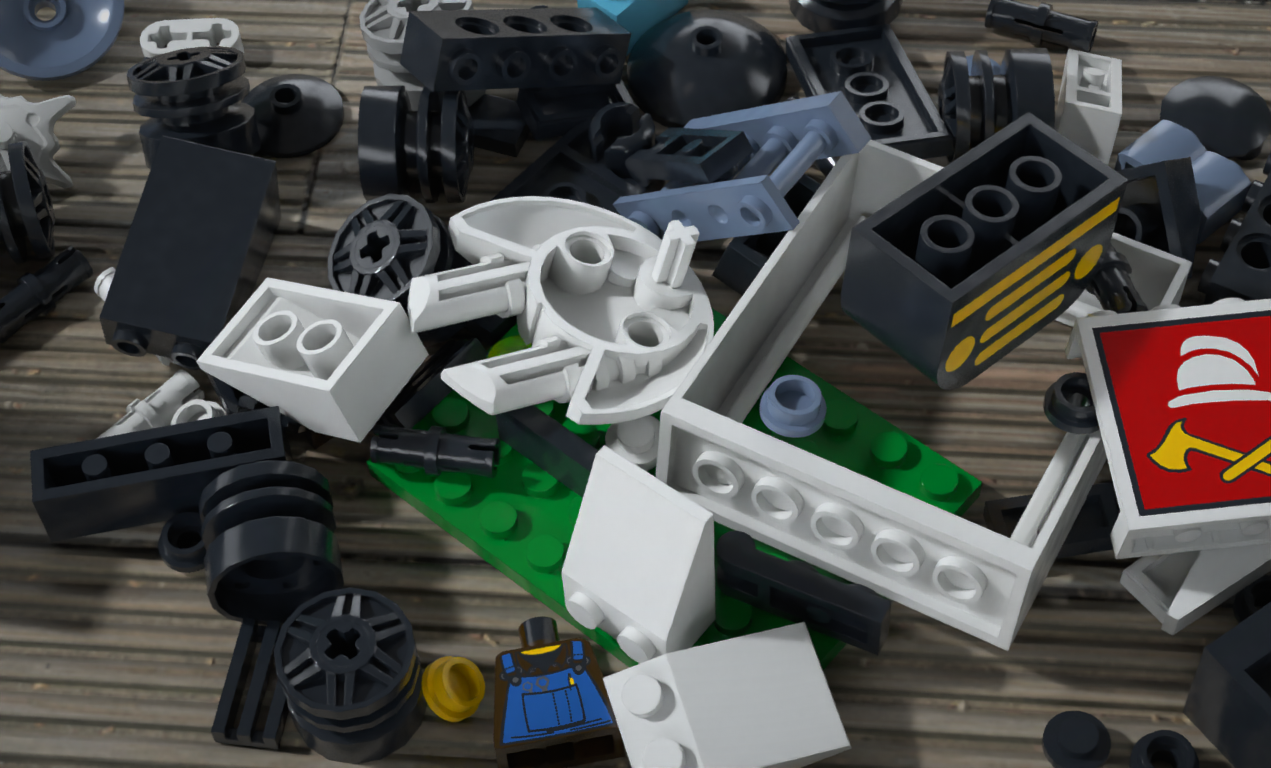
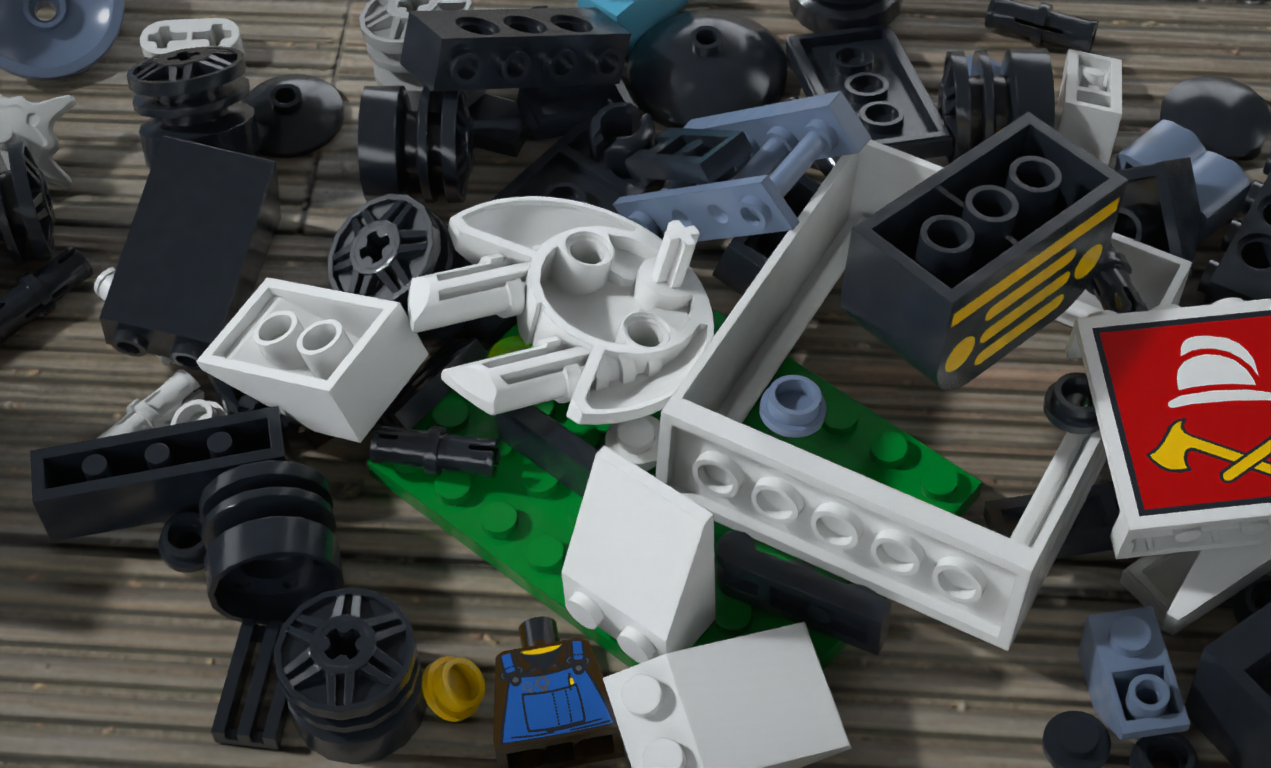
none -> sand blue slope [1078,606,1190,740]

